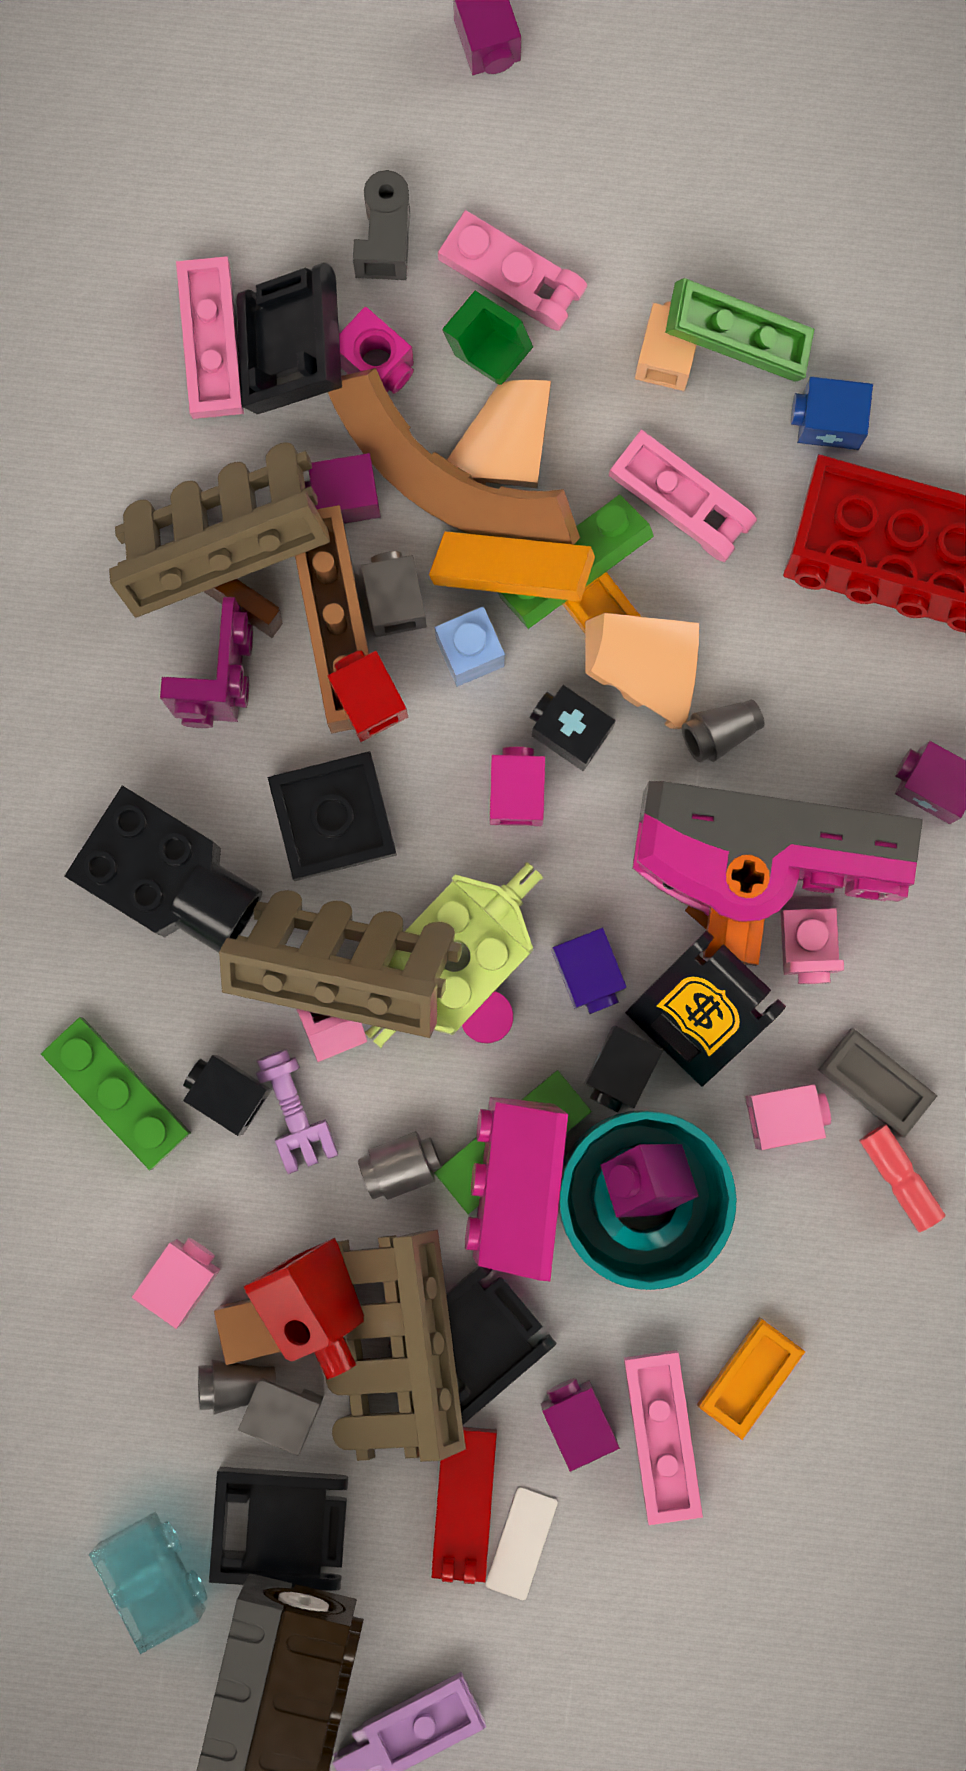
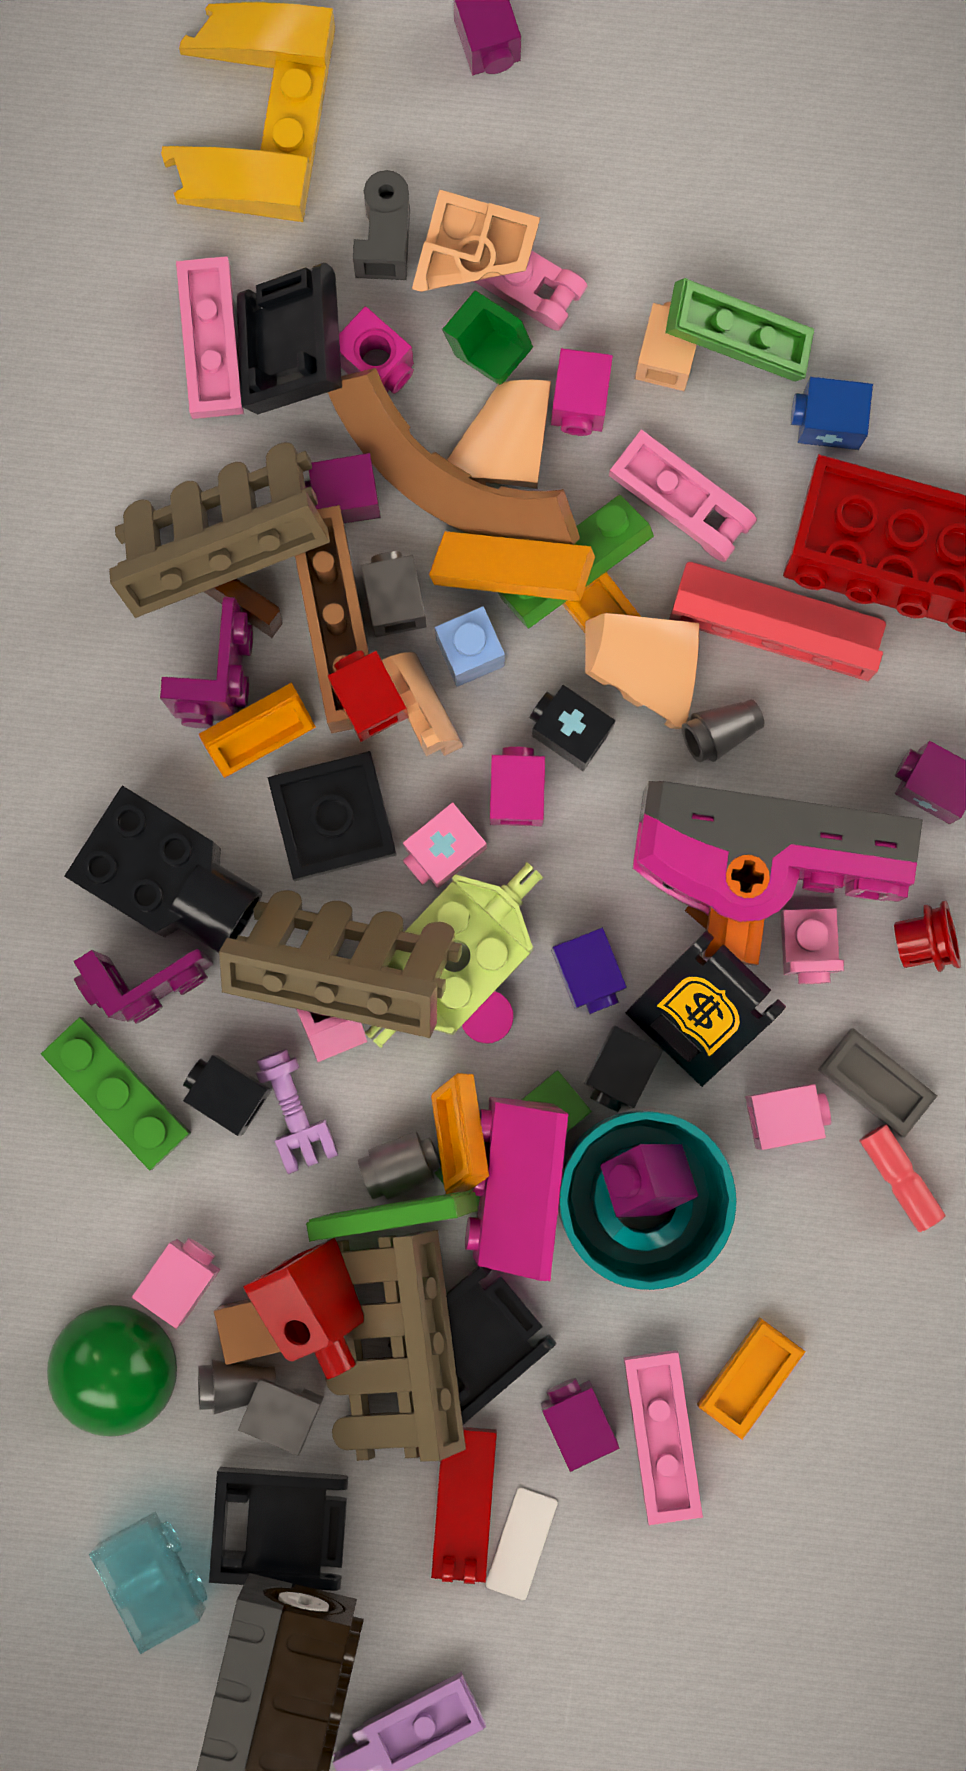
none -> green piece [47,1305,177,1437]
none -> magenta bracket [73,949,213,1024]
none -> yellow wedge [161,2,335,222]
none -> light orange tile [198,682,316,778]
none -> bright green tile [306,1190,478,1242]
none -> light nougat slope [382,652,463,756]
none -> bright pink brick [402,802,487,888]
none -> light nougat slope [412,189,540,292]
none -> light orange tile [431,1073,489,1194]
none -> dark pink brick [551,348,613,436]
none -> coral panel [669,562,886,681]
none -> red piece [894,901,961,972]

